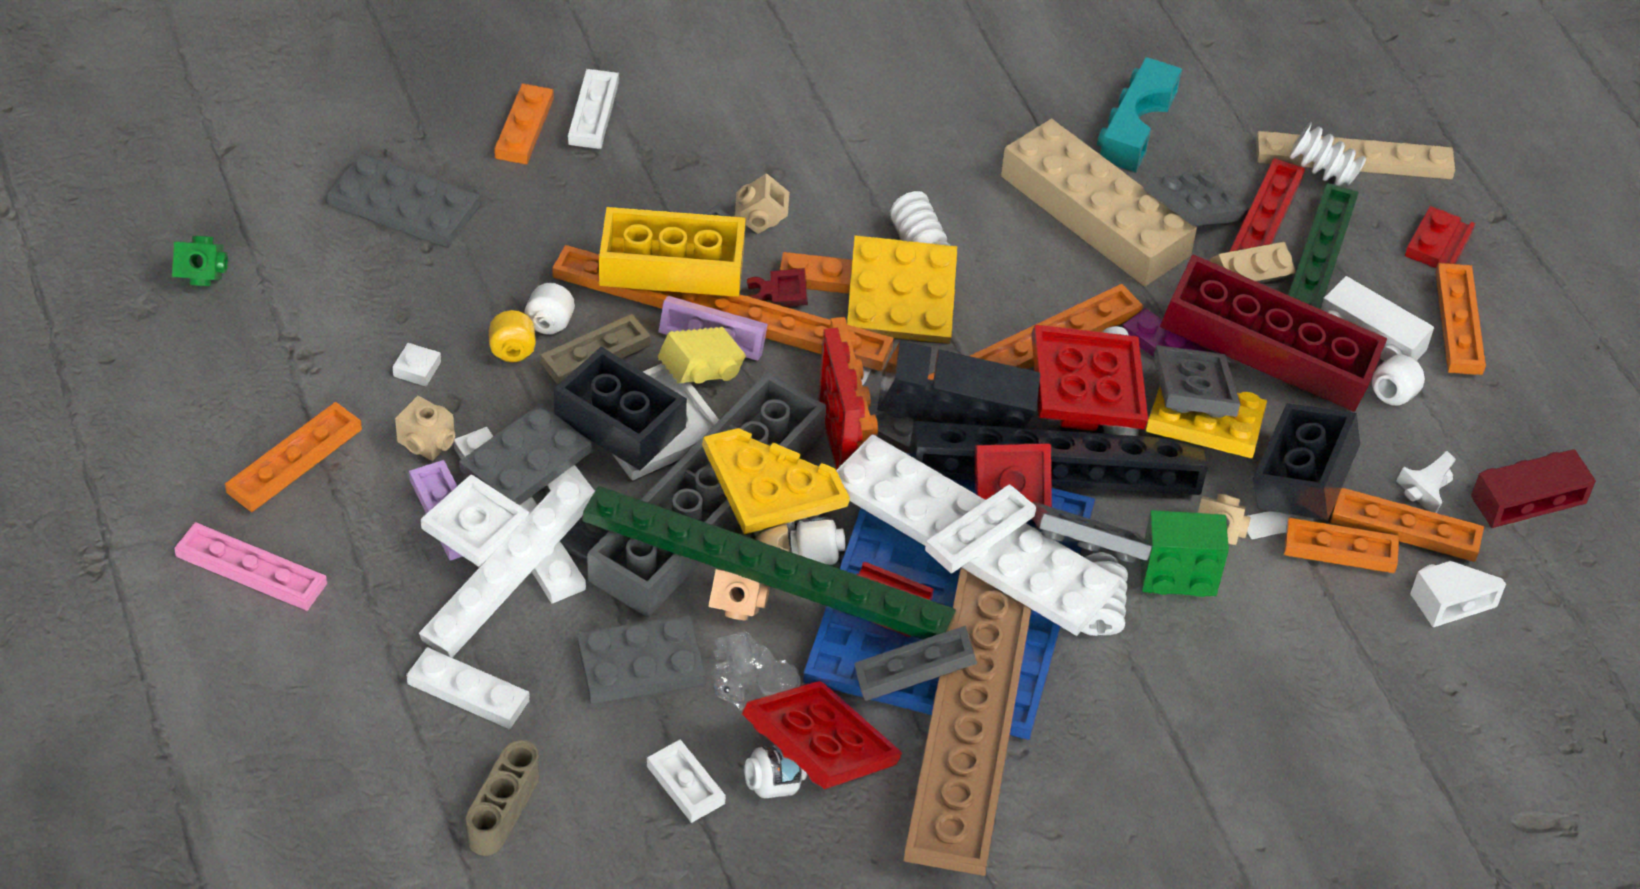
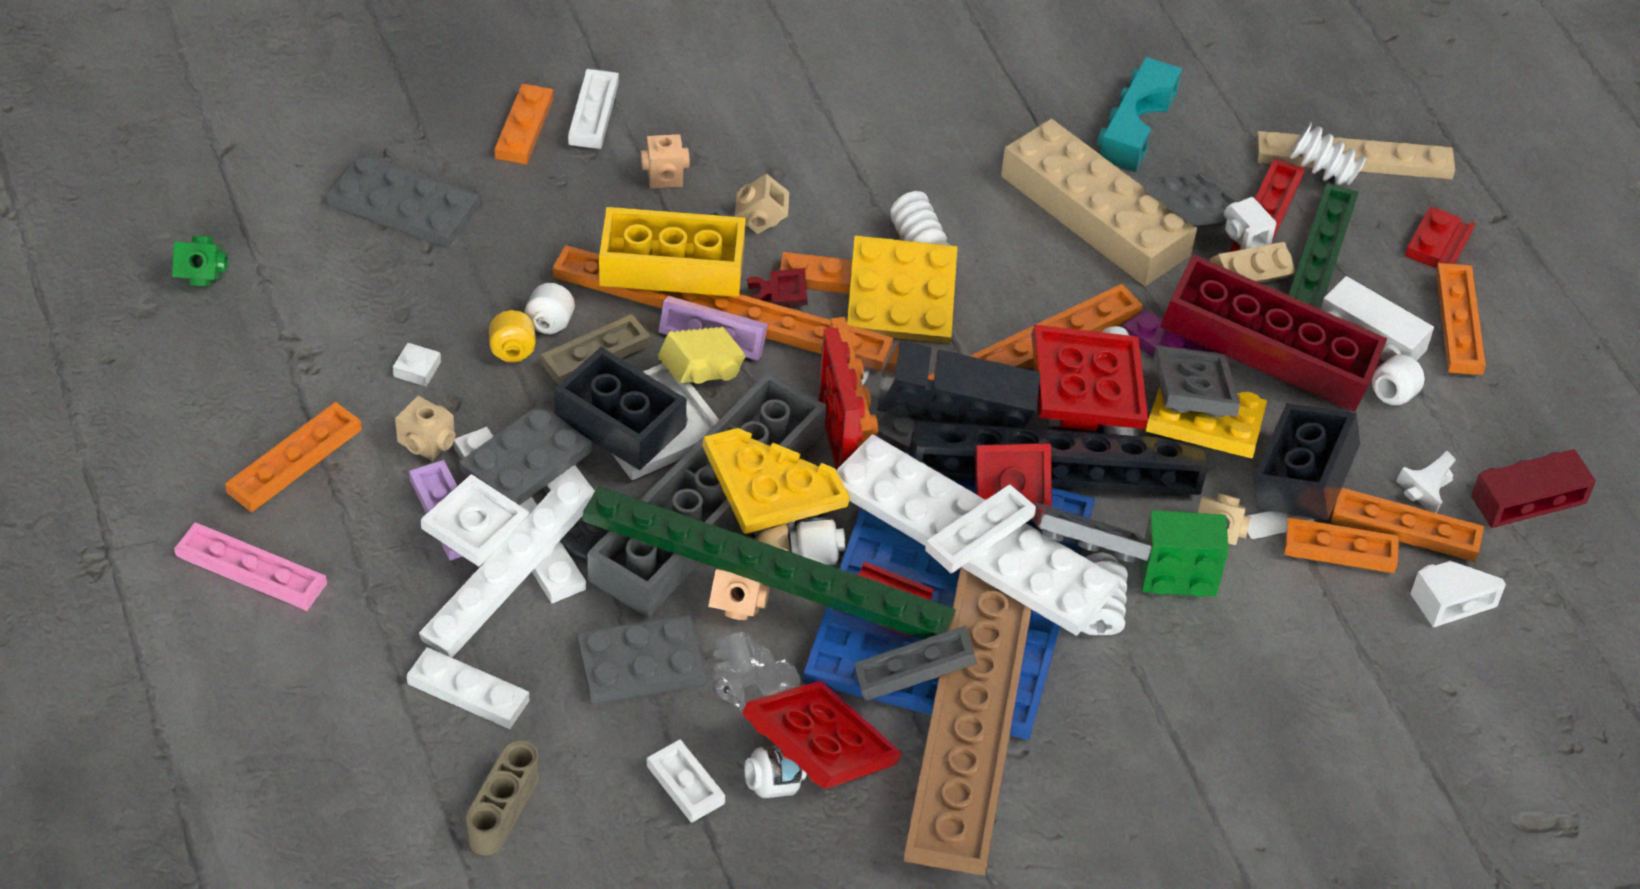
none -> light nougat brick [641,134,689,189]
none -> white brick [1224,197,1277,250]

